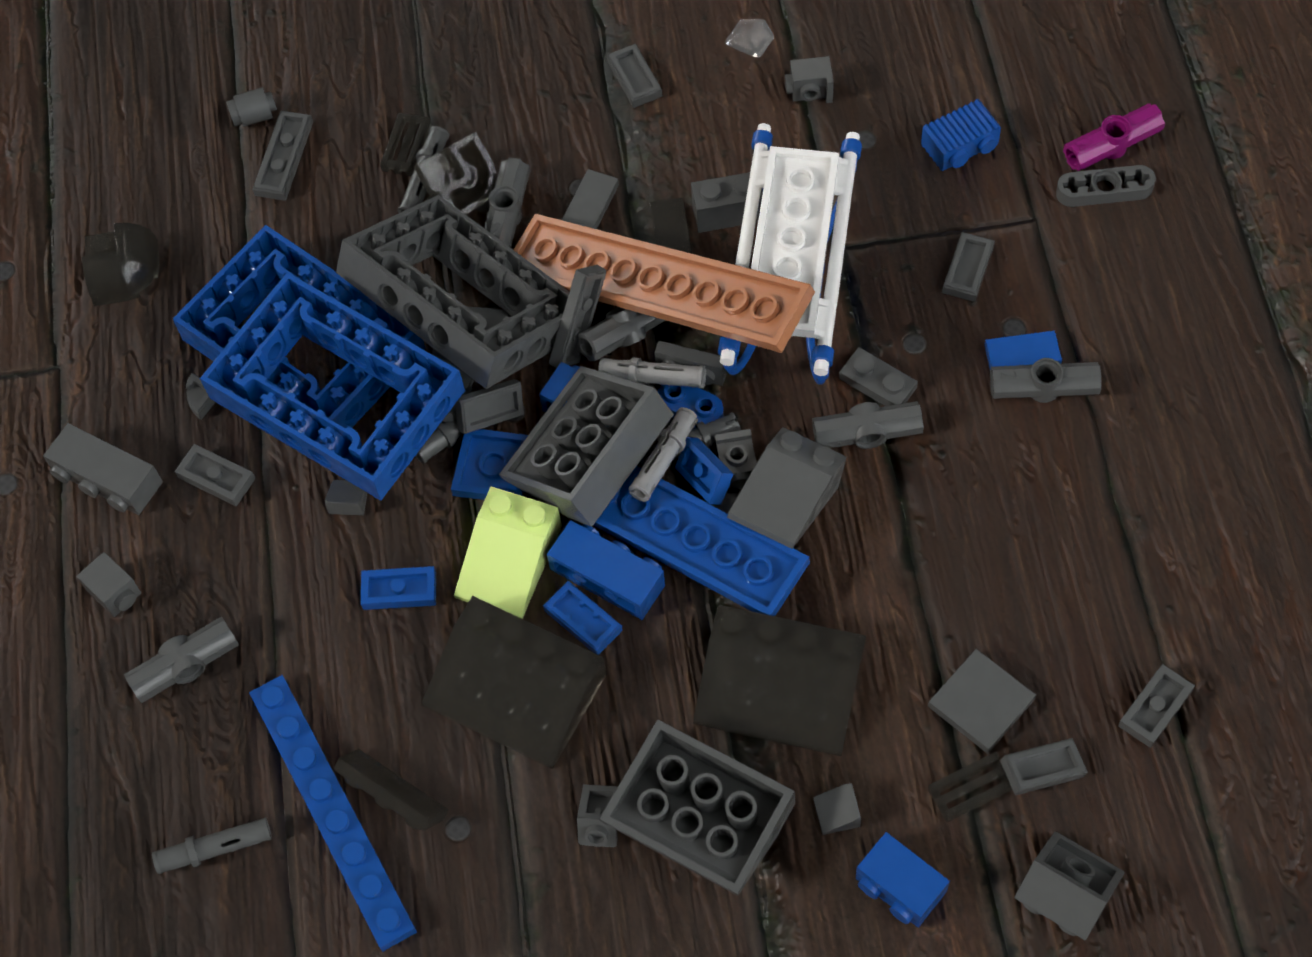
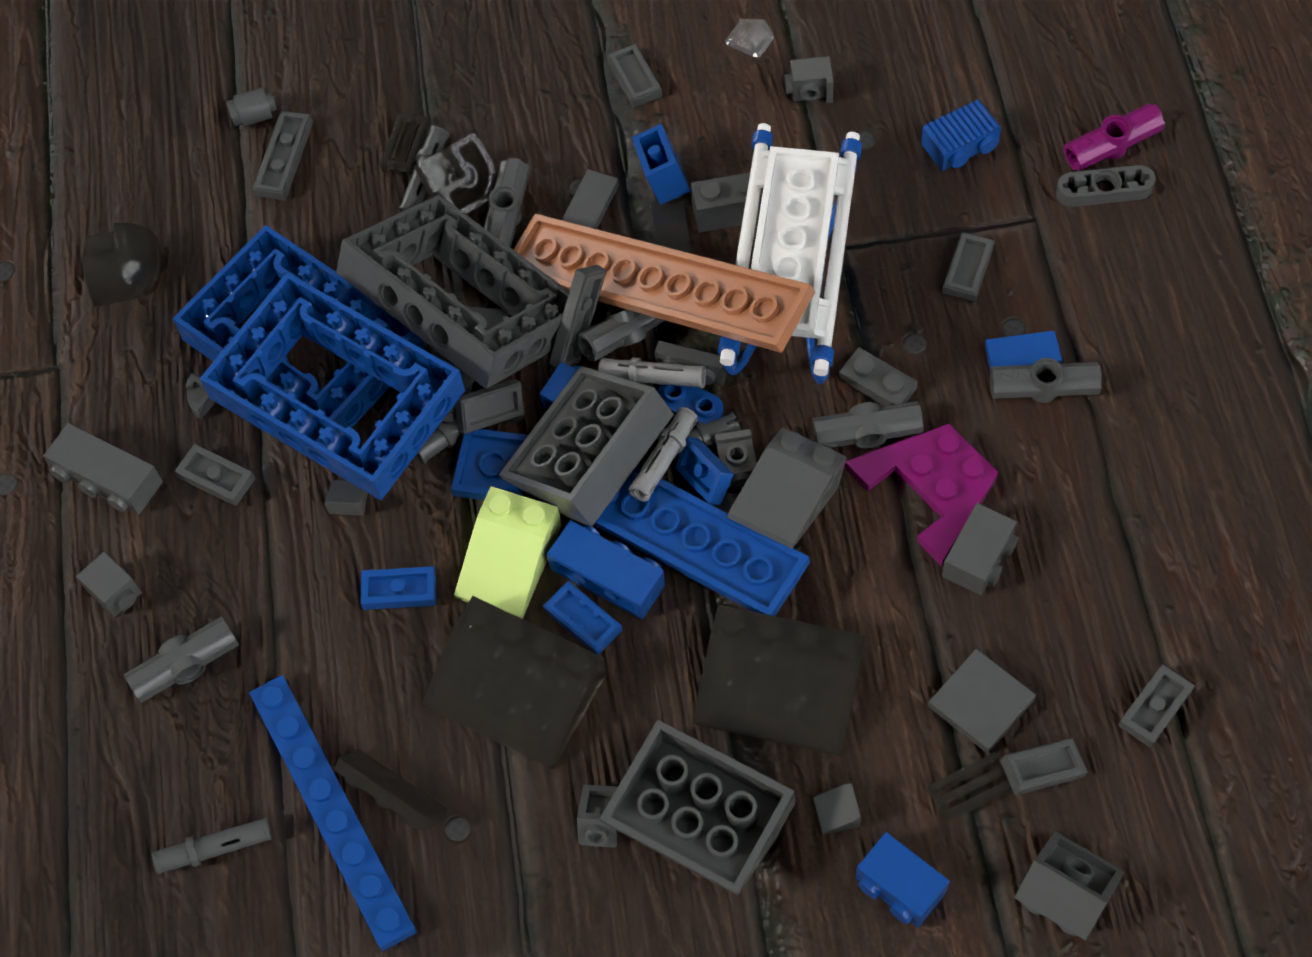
none -> blue brick [632,123,691,205]
none -> magenta wing [844,424,998,567]
none -> dark grey brick [942,503,1019,596]

